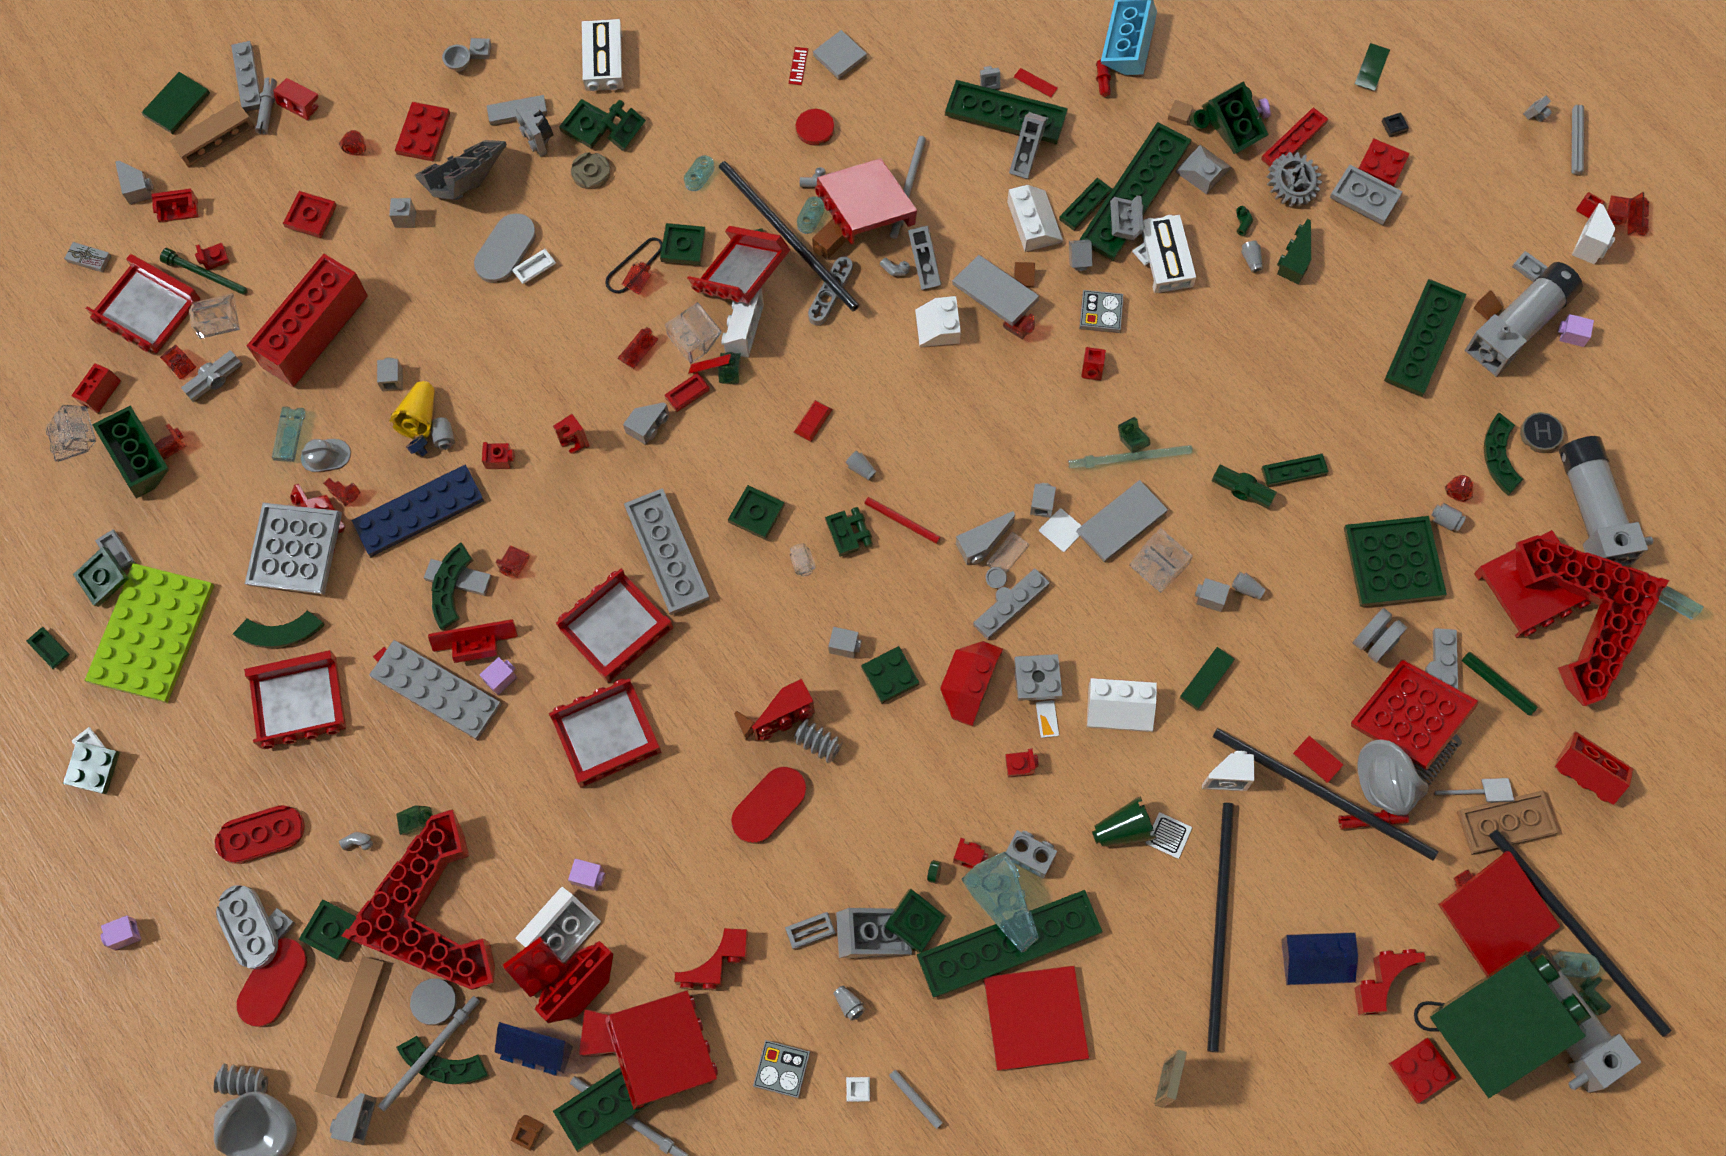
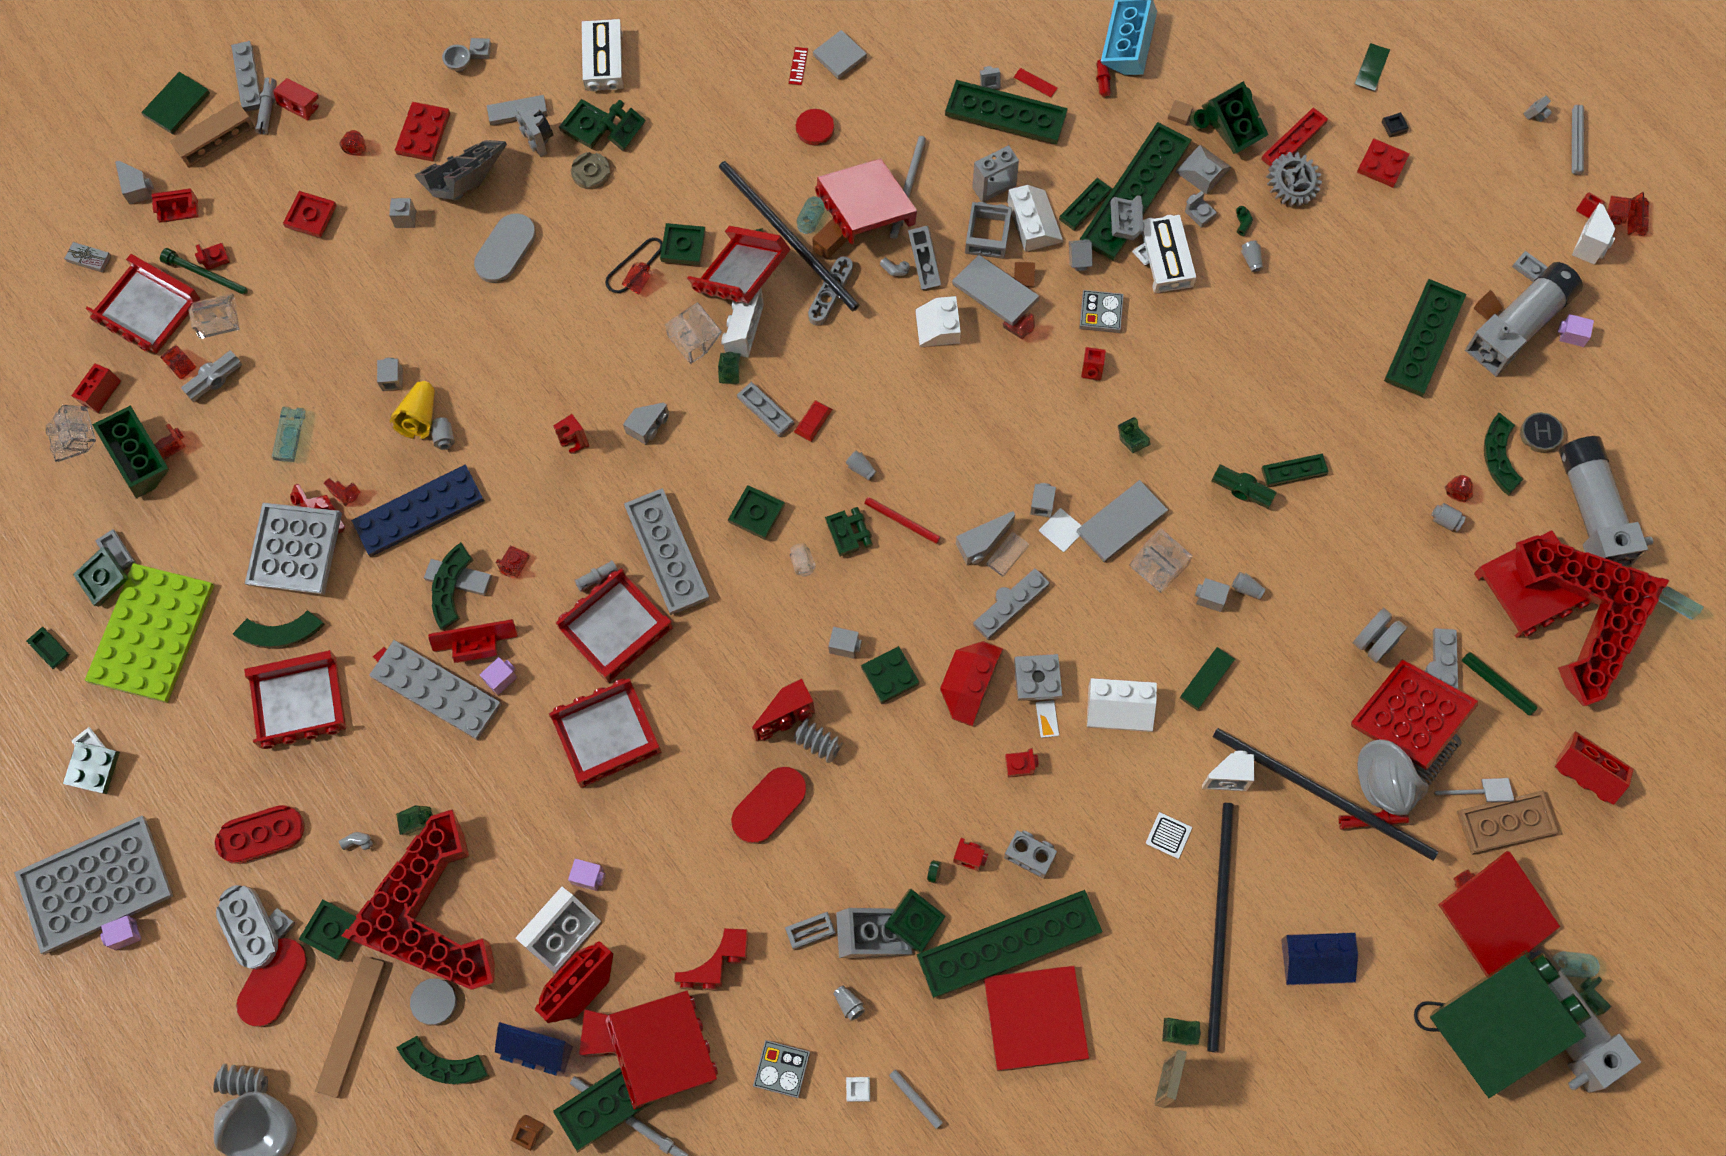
red brick [247,253,368,387] -> none
light grey piece [301,439,351,472] -> none
light grey slope [330,1093,377,1145] -> none
light grey bar [378,996,480,1112] -> none
dark blue tile [406,435,428,457] -> none
red brick [482,442,514,469] -> none
red plate [503,937,568,998] -> none
white tile [512,249,556,284] -> none
clear red hinge [617,327,658,369] -> none
red tile [664,372,710,412] -> none
clear light blue plate [684,155,715,191] -> none
red sticker [688,354,731,374] -> none
dark orange slope [734,711,754,741] -> none
light grey arm [800,167,826,187] -> none
clear light blue wedge [961,852,1039,952] -> none
light grey piece [986,567,1007,588] -> none
light grey slope [1009,112,1048,179] -> none
clear light blue bar [1068,445,1192,468] -> none
dark green cone [1092,796,1157,847] -> none
lavender tile [1256,98,1271,119] -> none
dark green slope [1277,218,1311,285] -> none
red hinge [1293,736,1343,783] -> none
light grey plate [1330,165,1403,225] -> none
dark green plate [1344,516,1447,607] -> none
red arch [1355,949,1426,1016] -> none
red plate [1388,1037,1457,1104] -> none
black piece [1488,829,1672,1037] -> none
none -> light grey plate [14,816,173,955]
none -> light grey pin [574,560,618,592]
none -> light grey tile [737,382,794,437]
none -> light grey window [965,202,1012,259]
none -> light grey window [972,145,1019,202]
none -> clear green bracket [1162,1018,1201,1046]
none -> light grey bracket [1185,191,1217,227]

